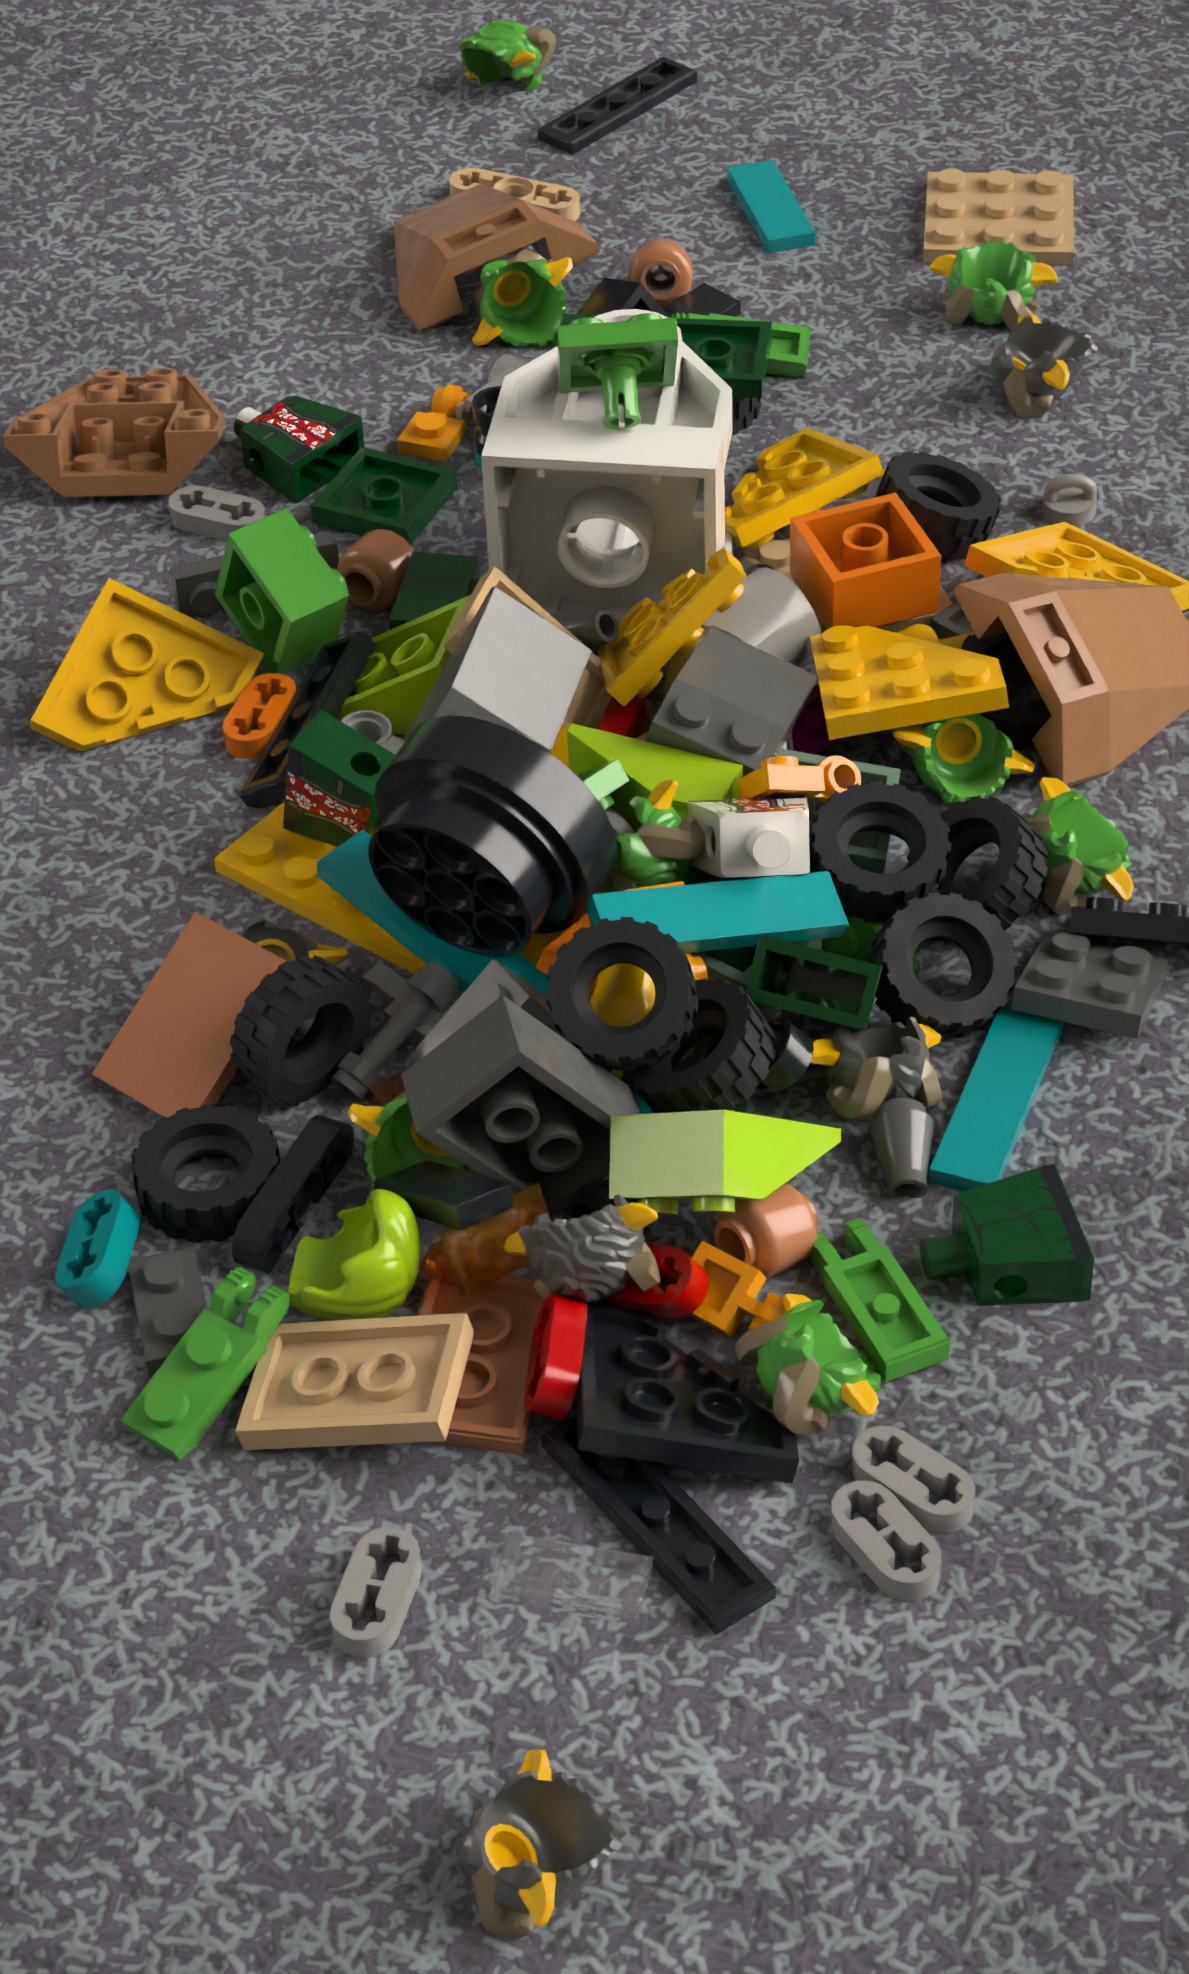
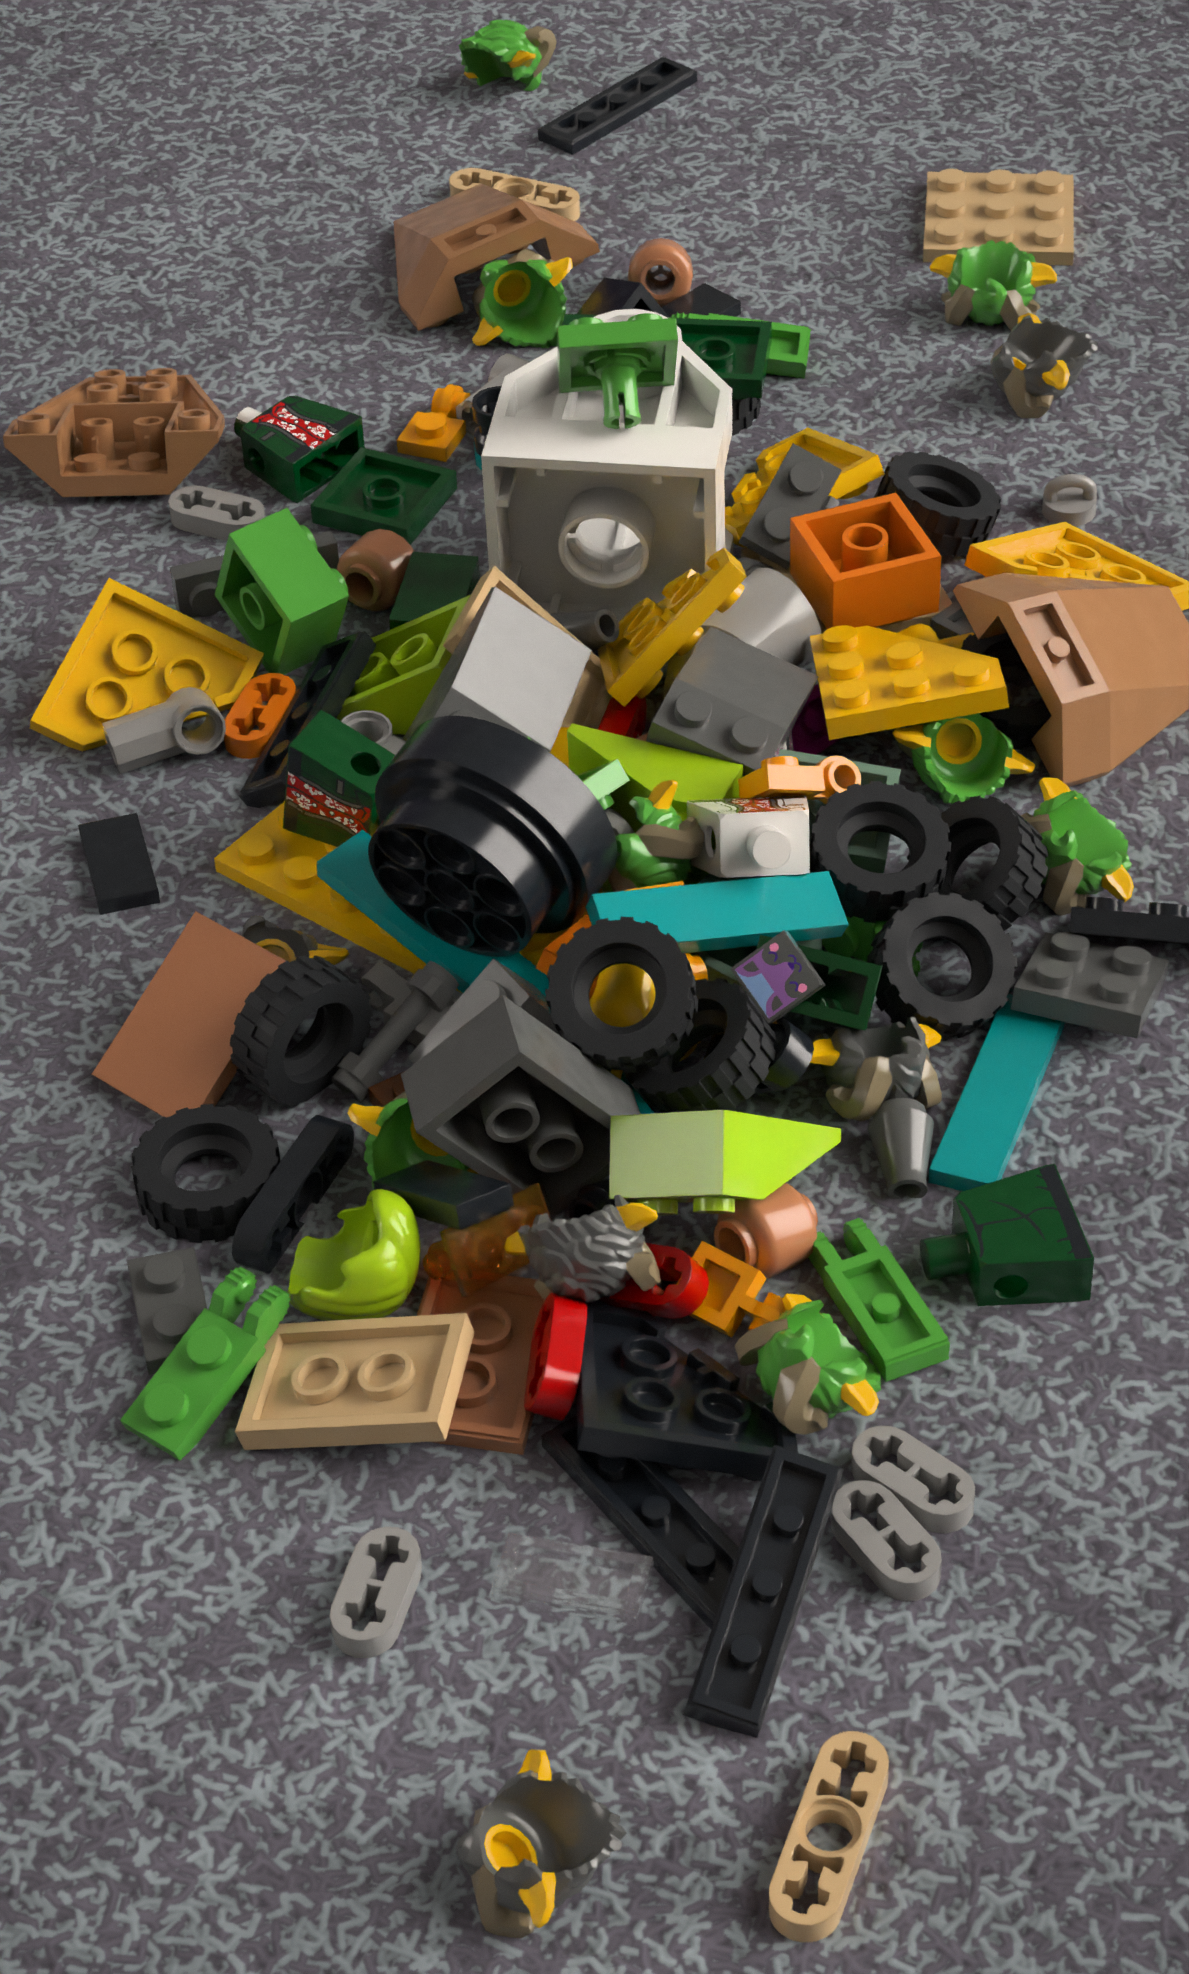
teal beam [55,1189,140,1309] -> none
teal tile [727,160,815,253] -> none
none -> black tile [78,813,160,915]
none -> light grey piece [102,687,226,774]
none -> black tile [683,1445,844,1738]
none -> tile [730,930,826,1024]
none -> dark grey hinge [738,443,842,570]
none -> tan beam [769,1731,889,1942]

